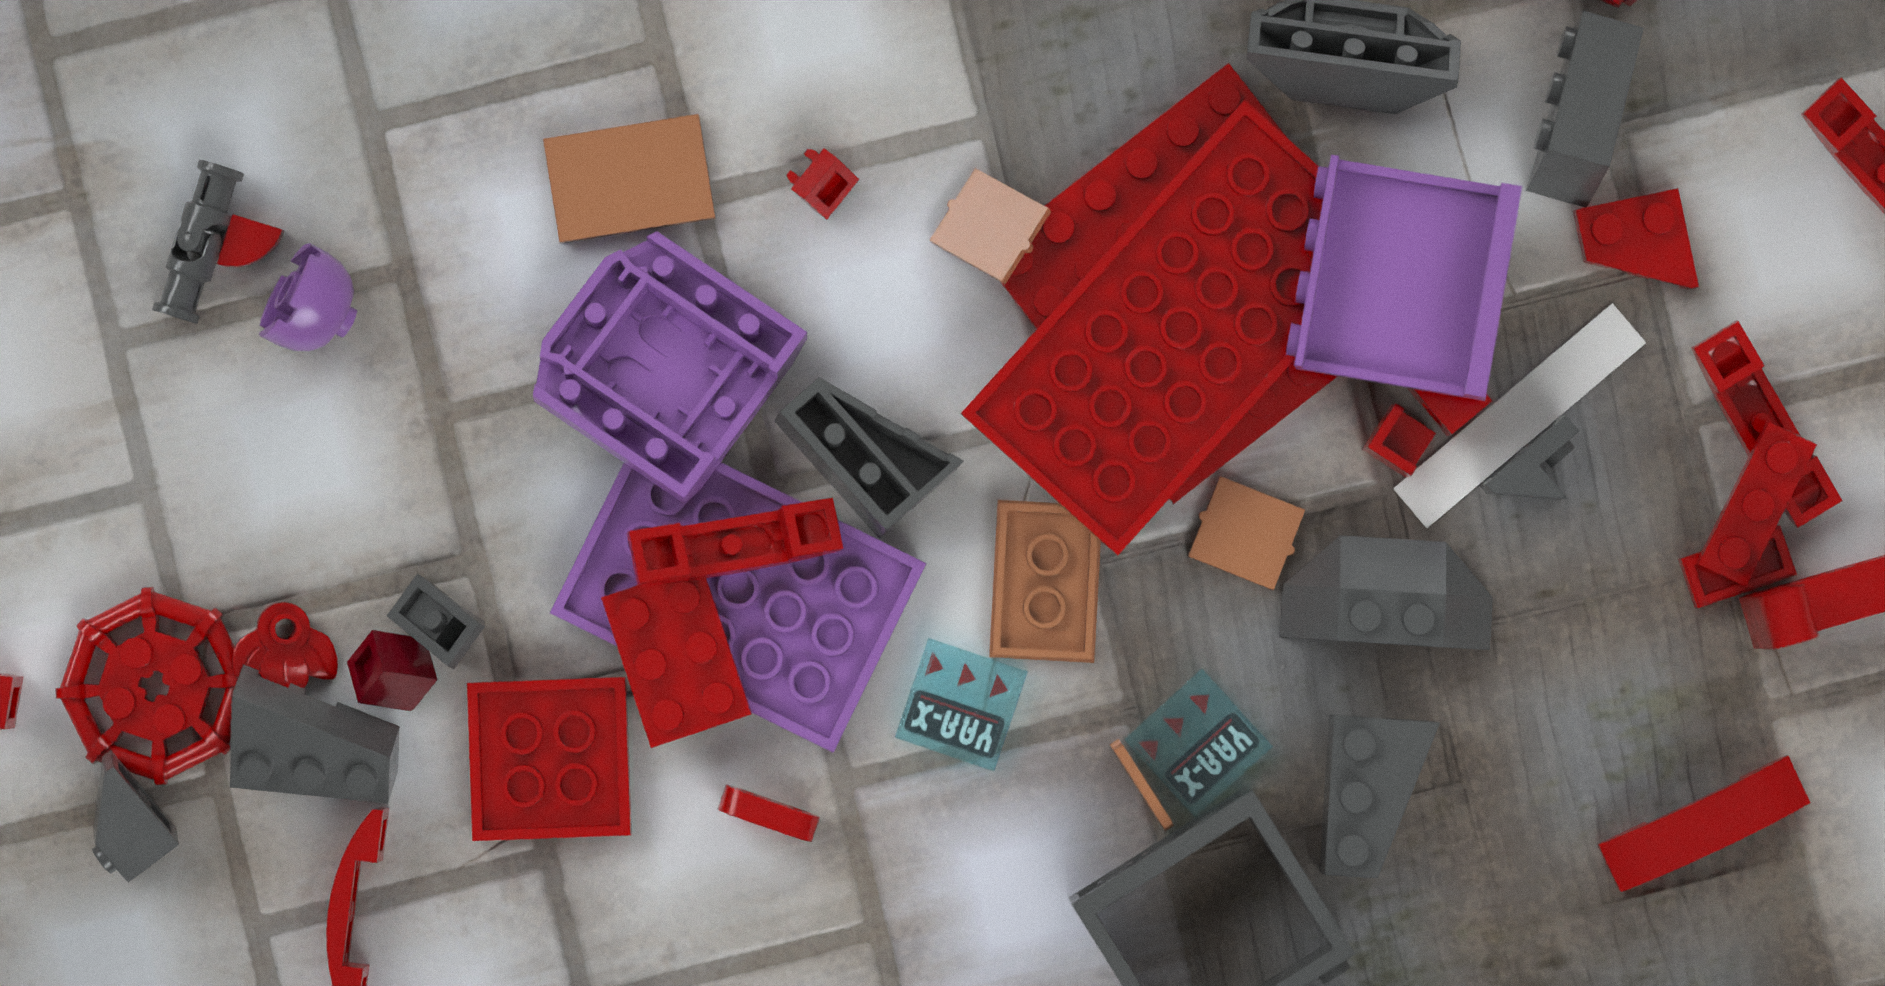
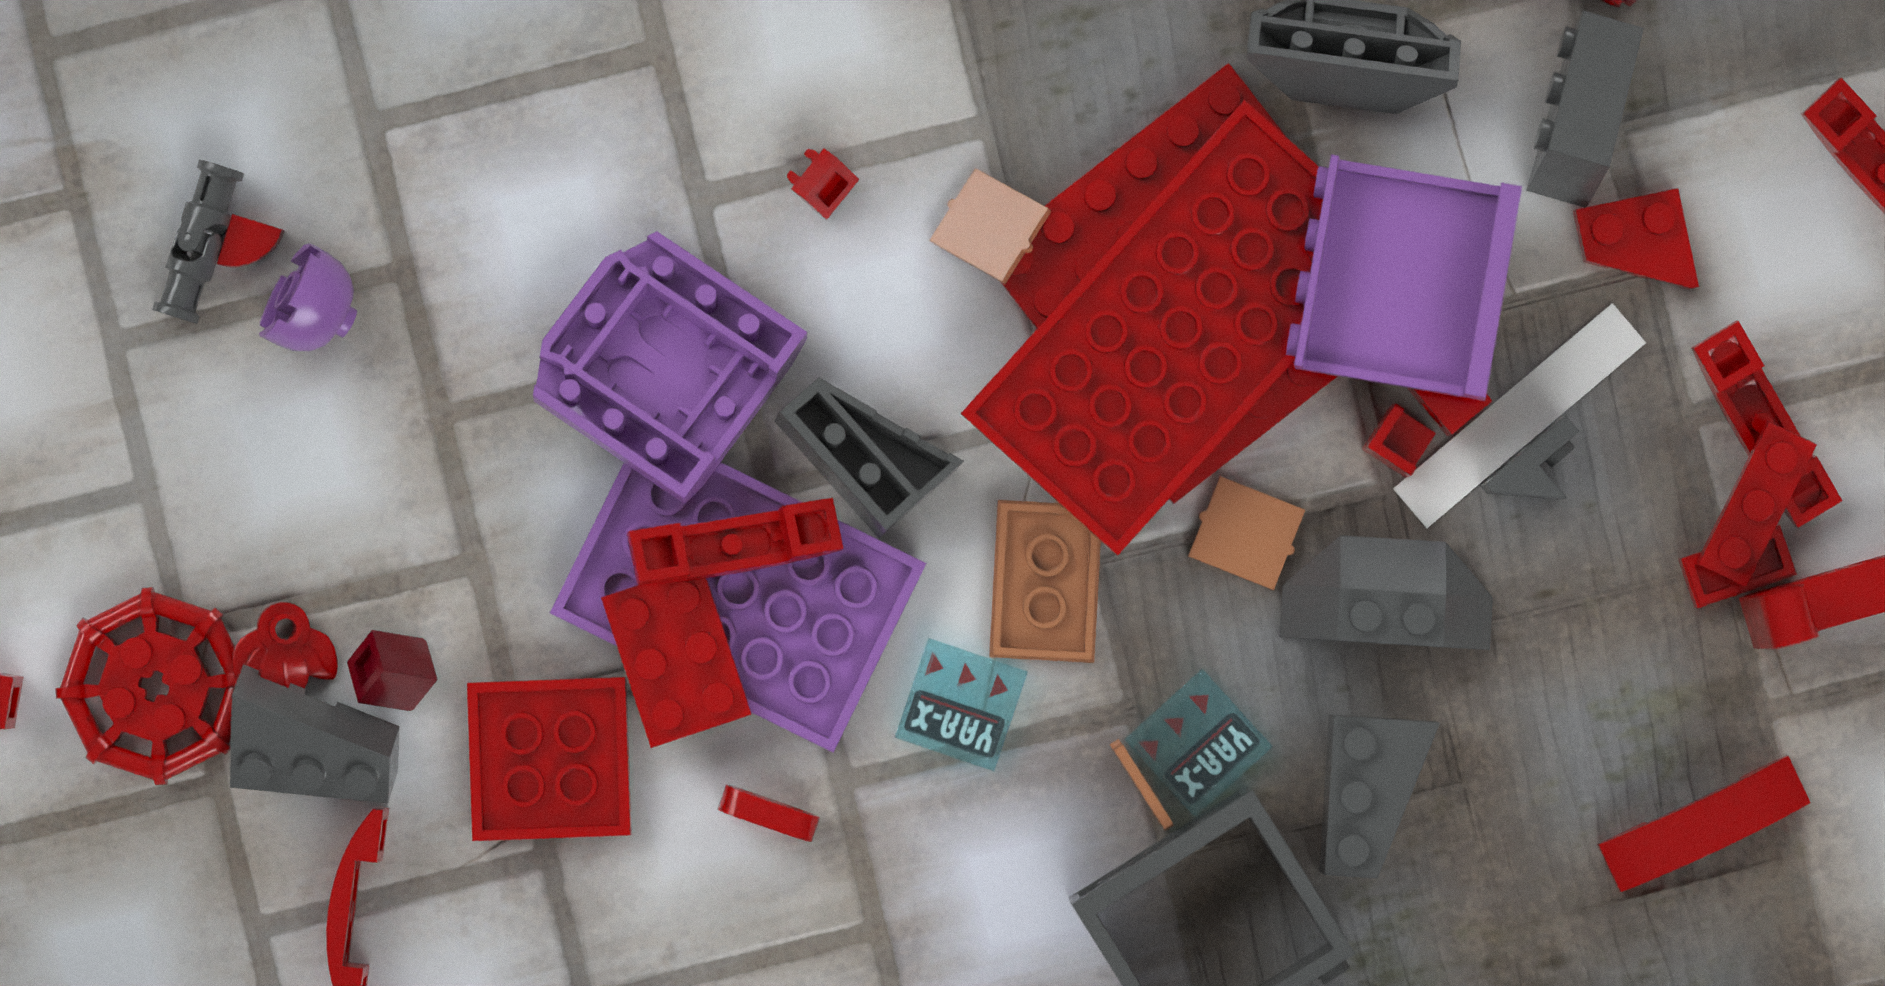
dark grey slope [92,750,179,883] -> none
dark grey slope [387,573,485,670] -> none
nougat tile [543,114,716,244] -> none

